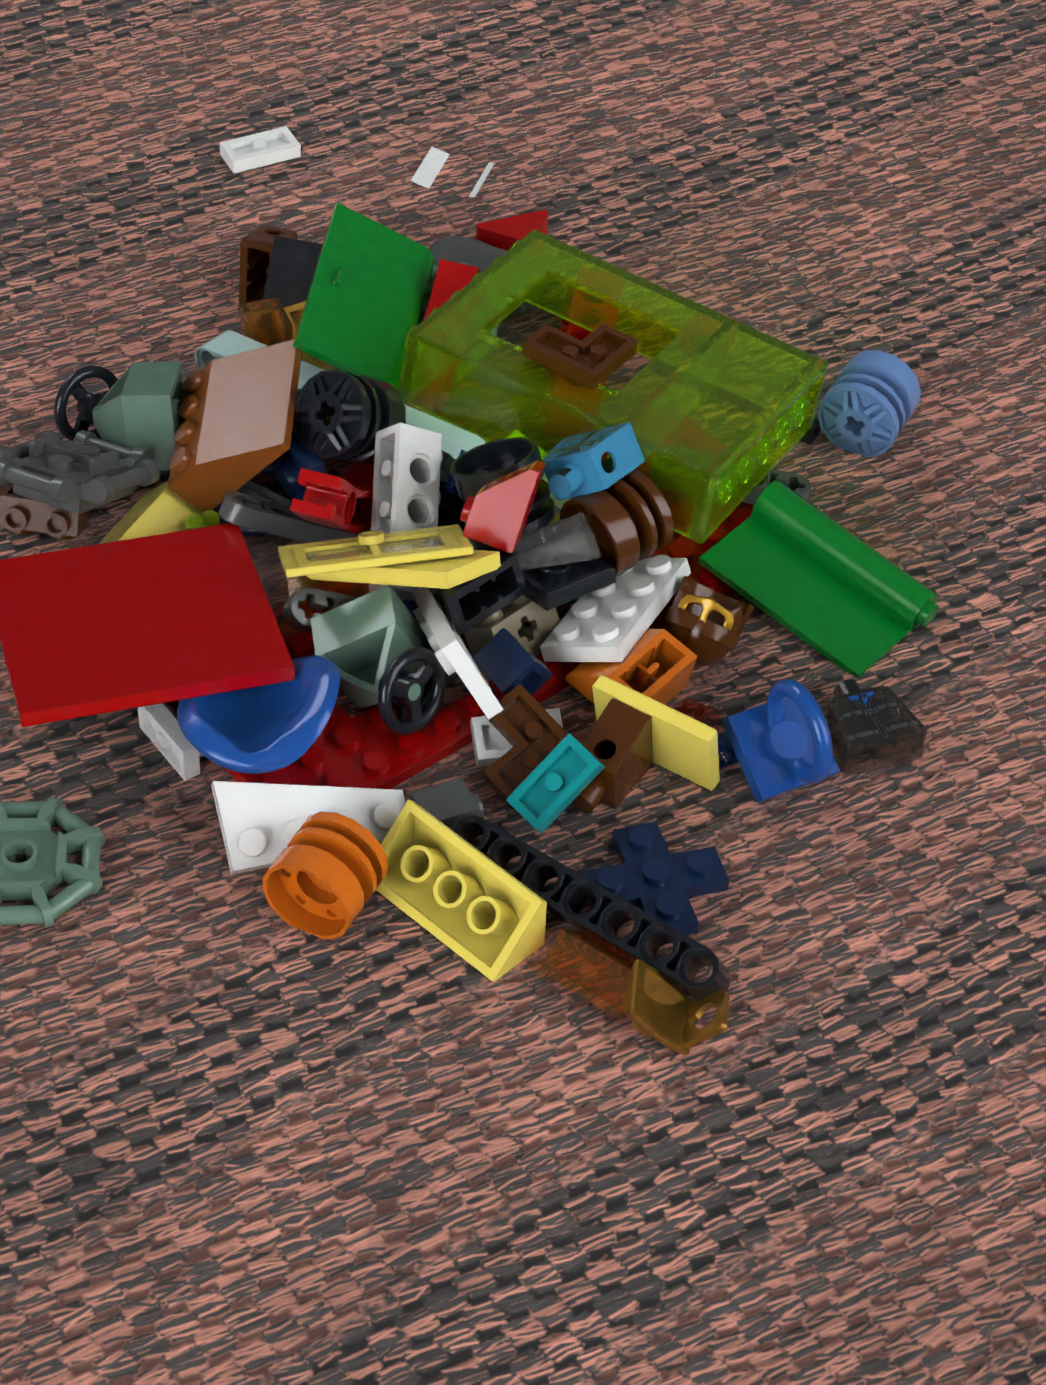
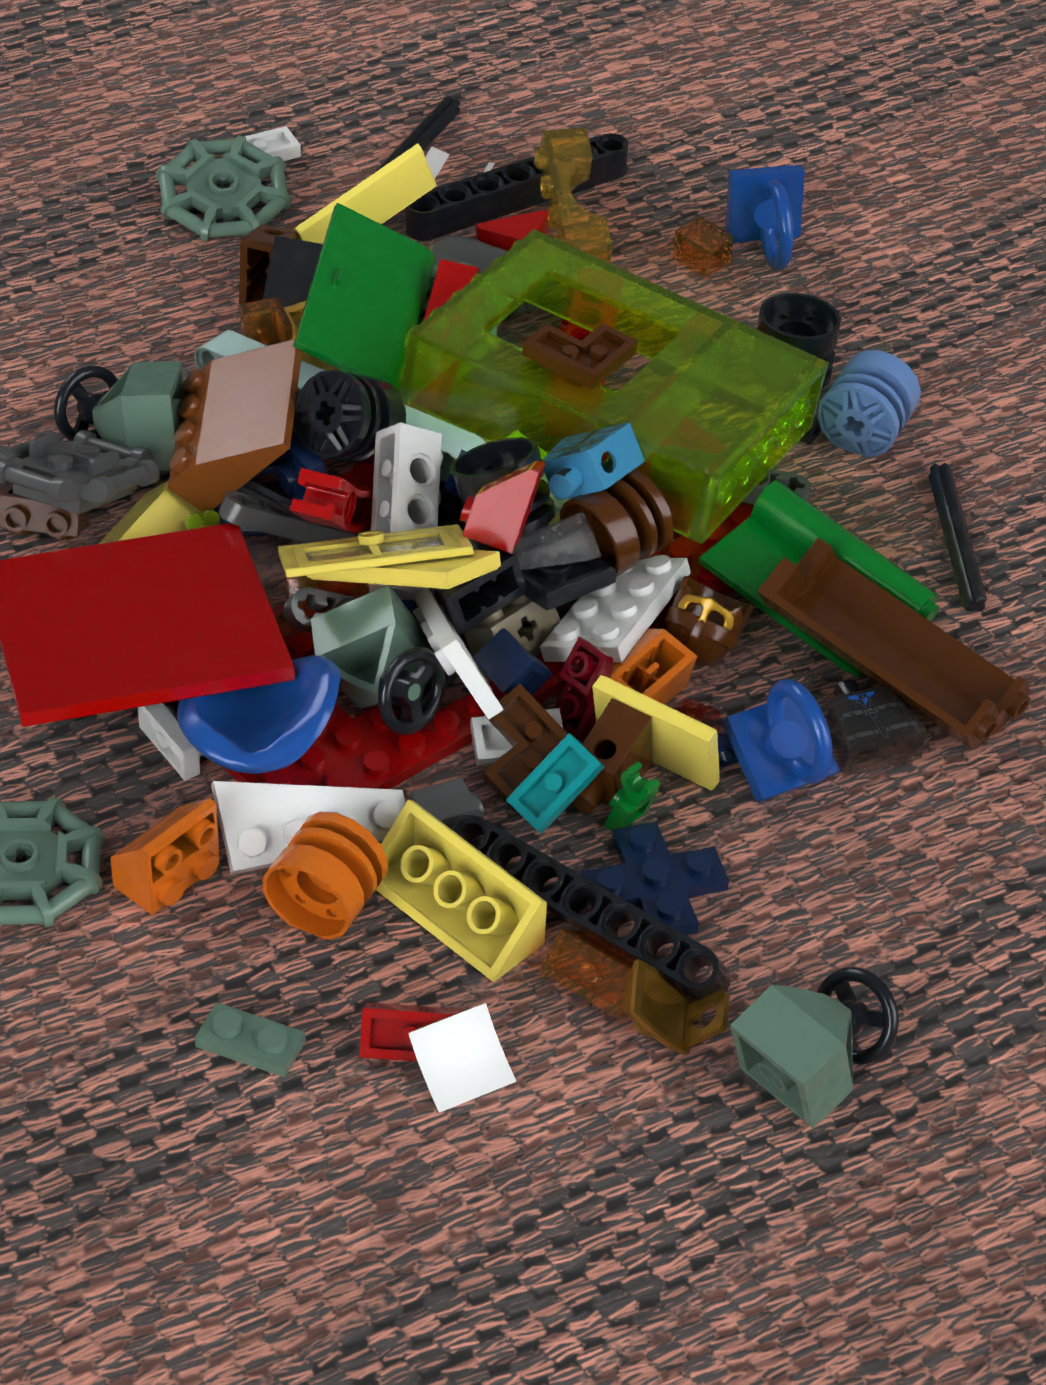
none -> orange slope [110,798,220,915]
none -> sand green plate [156,135,292,242]
none -> sand green plate [195,1002,306,1077]
none -> light yellow slope [293,143,437,244]
none -> red panel [359,1002,464,1061]
none -> black axle [370,96,460,176]
none -> black beam [406,133,628,241]
none -> white sticker [408,1003,517,1113]
none -> clear yellow arch [535,127,613,272]
none -> dark red slope [554,637,613,740]
none -> green plate [604,761,660,832]
none -> clear orange brick [673,216,734,279]
none -> blue tile [726,164,805,271]
none -> sand green piece [730,967,899,1128]
none -> black wheel [751,293,841,395]
none -> reddish brown panel [758,538,1031,749]
none -> black axle [928,463,987,611]

